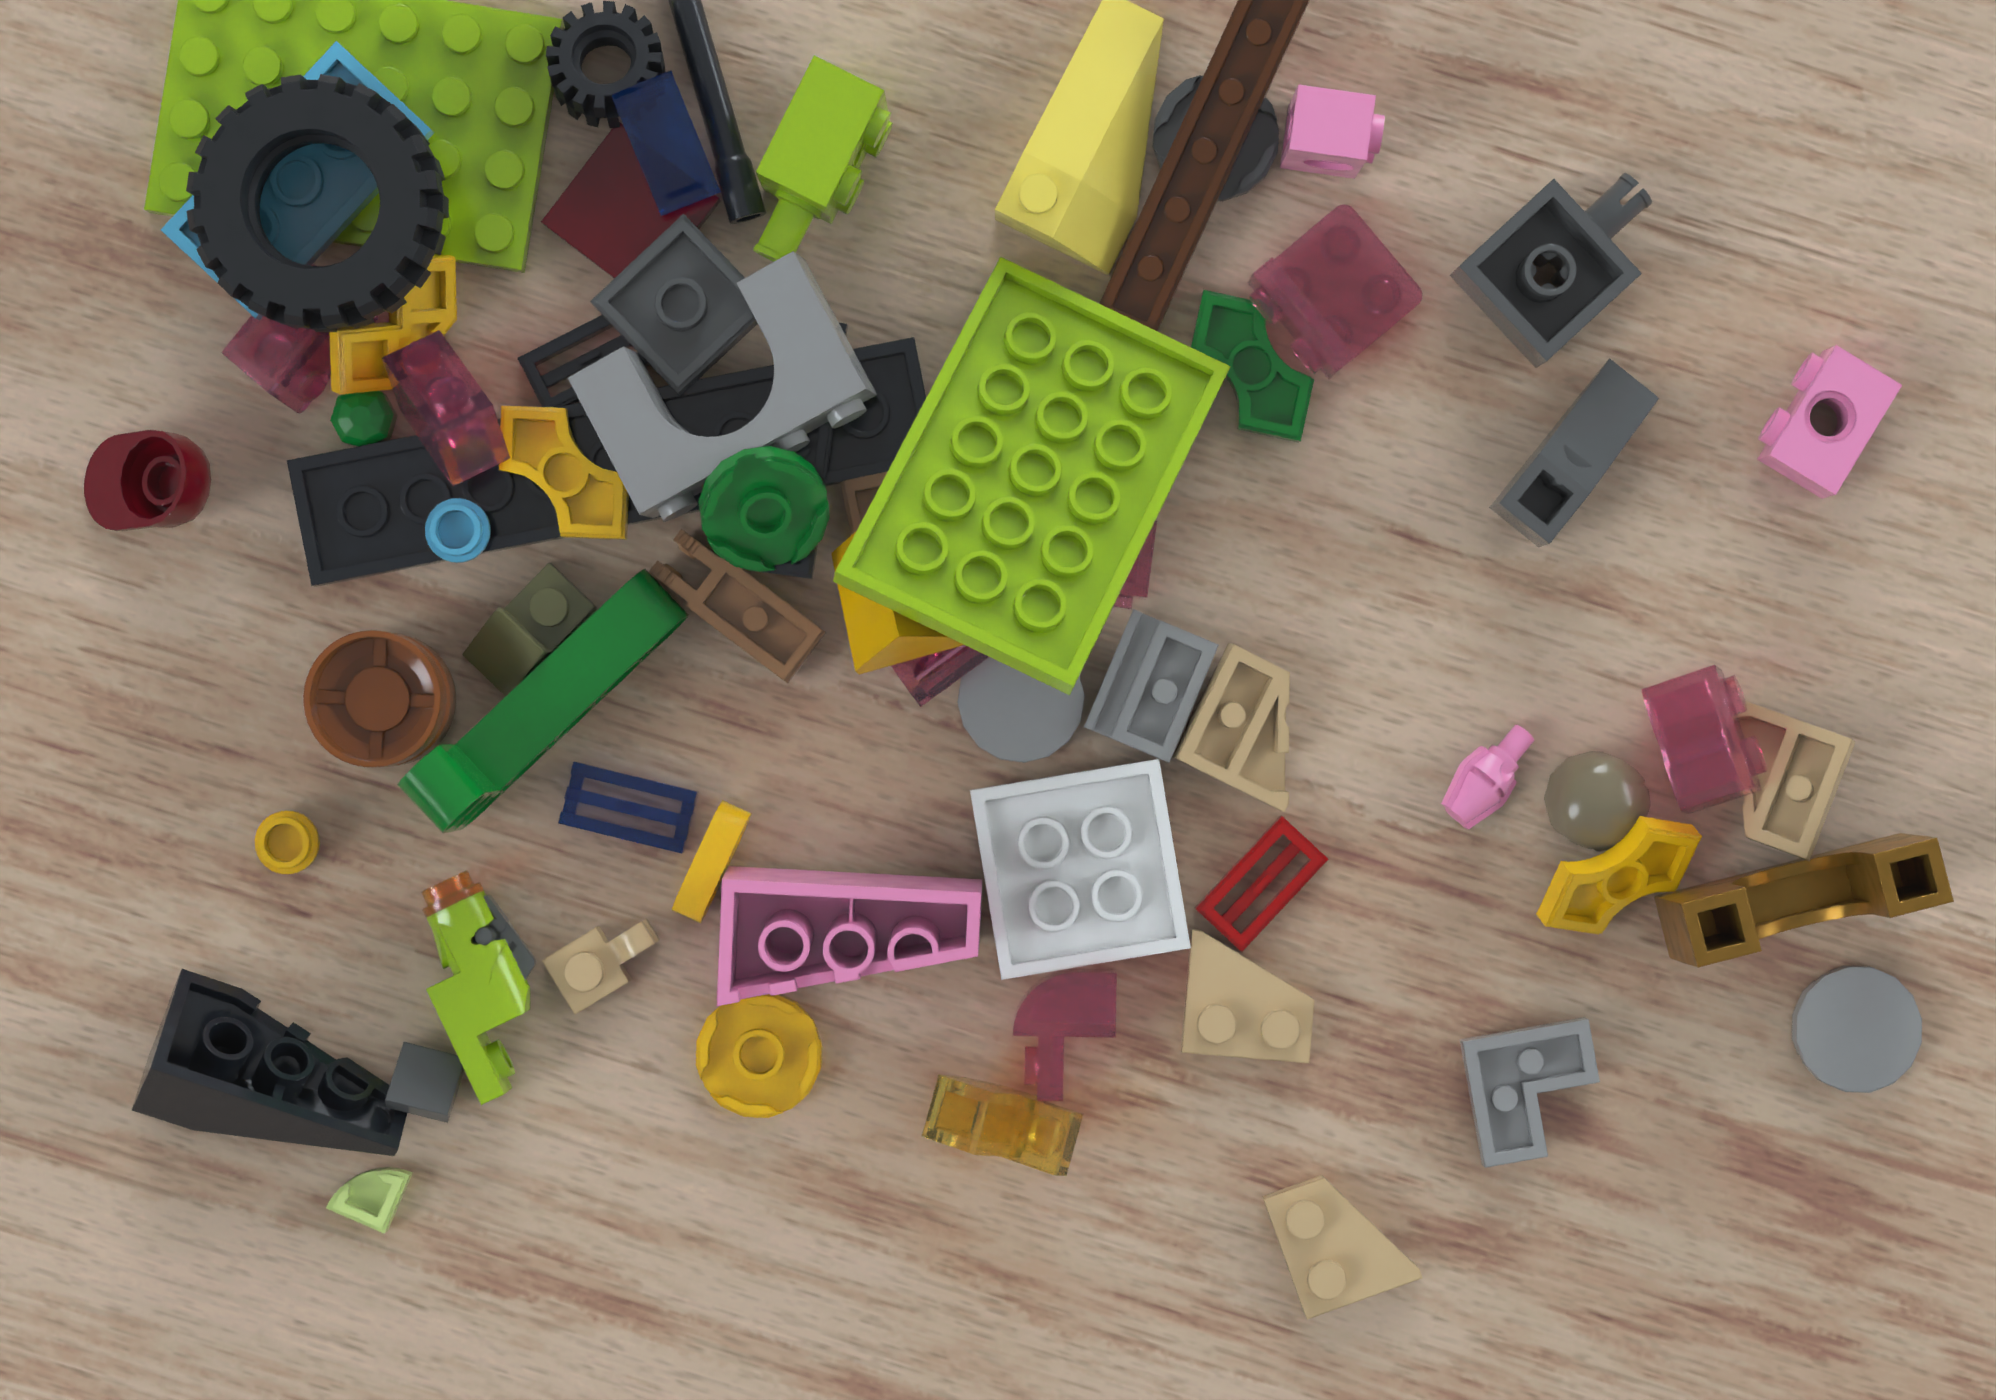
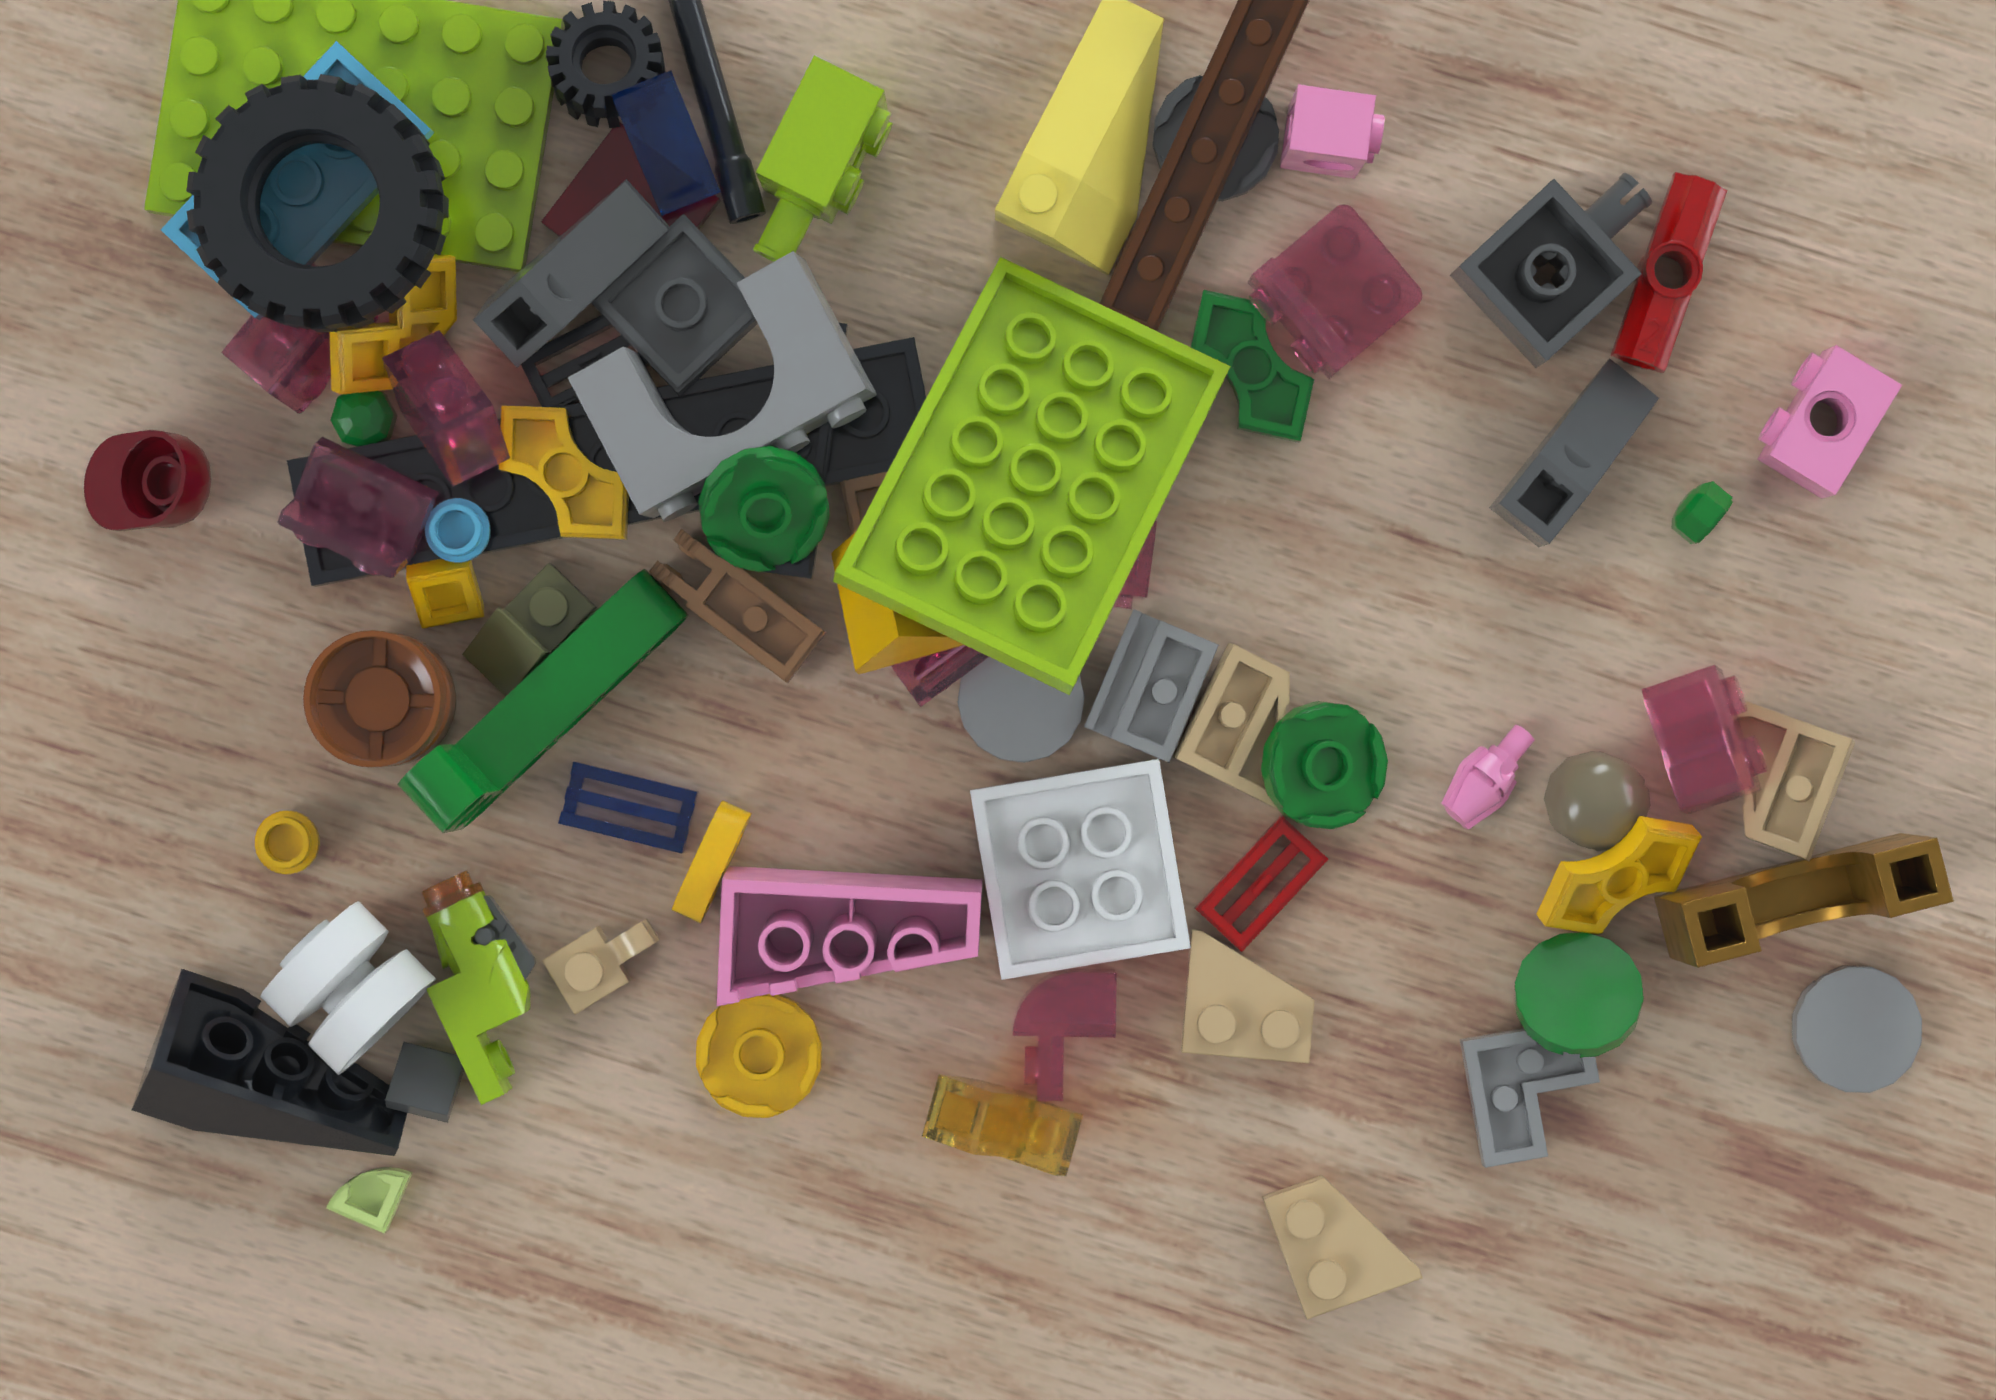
none -> white wheel [260,901,436,1075]
none -> clear pink bracket [277,437,439,578]
none -> yellow tile [406,559,484,629]
none -> dark grey slope [473,179,670,367]
none -> green tile [1261,701,1388,829]
none -> green tile [1514,932,1644,1058]
none -> red piece [1610,172,1728,373]
none -> green tile [1671,481,1733,544]

